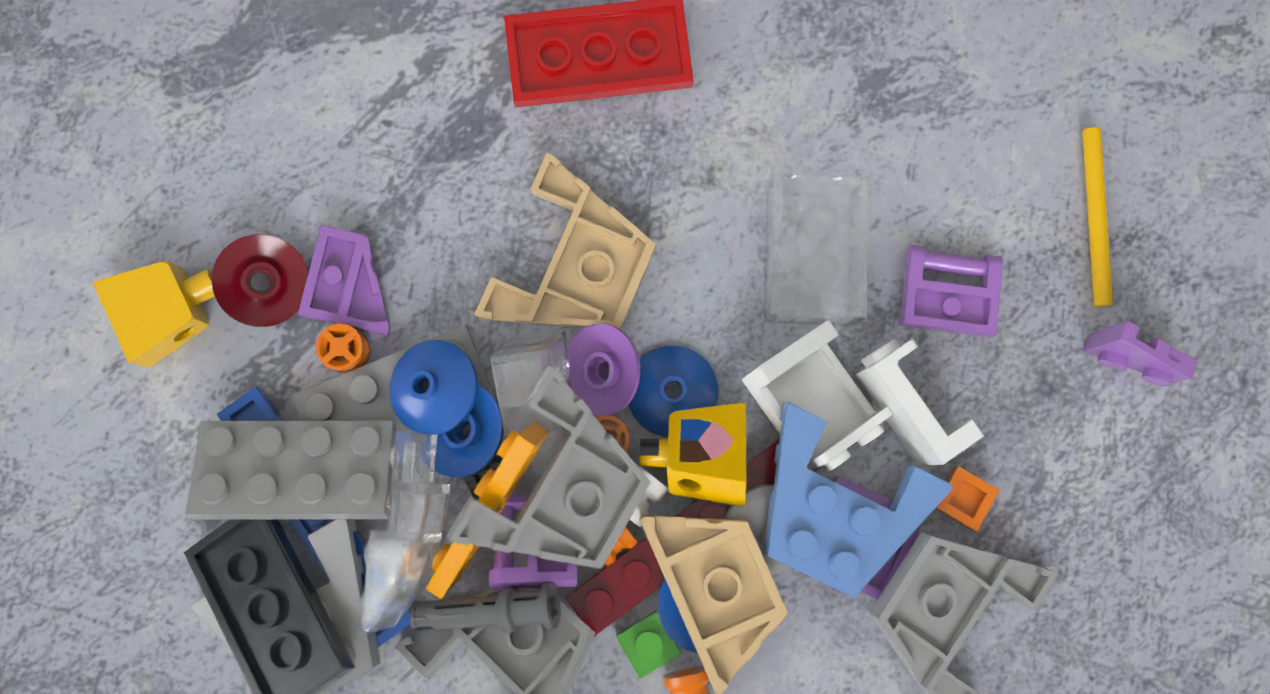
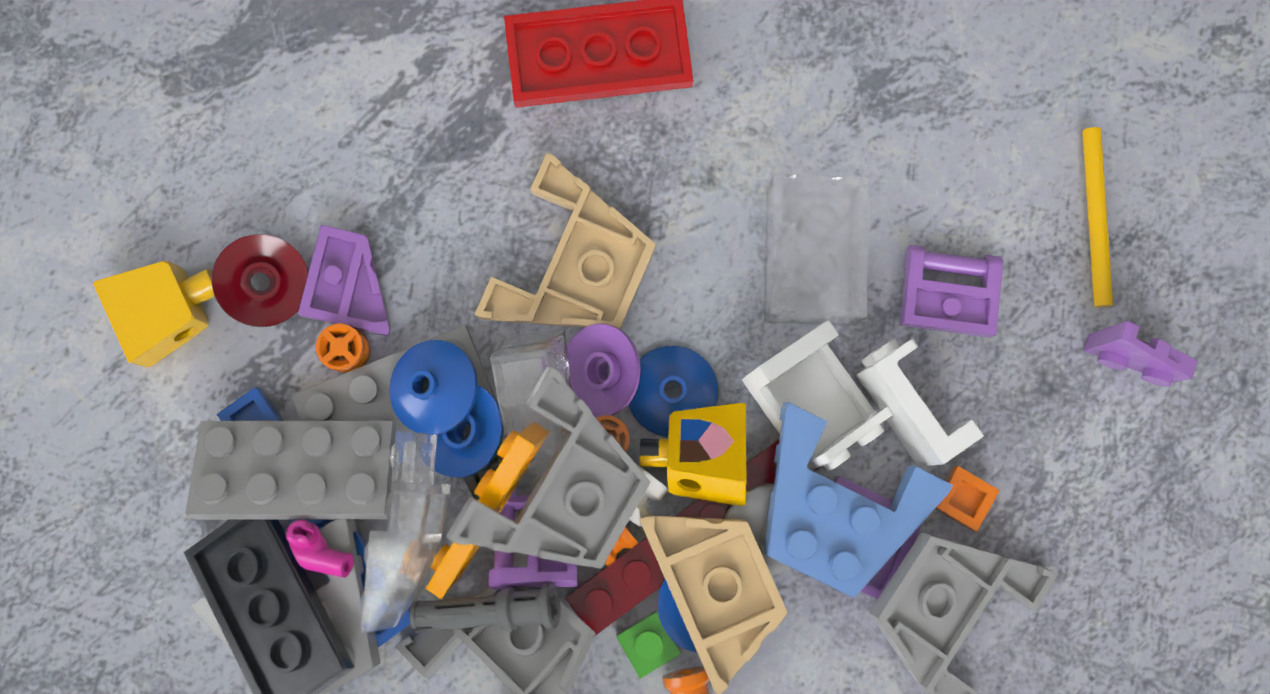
none -> dark pink arm [286,520,354,578]

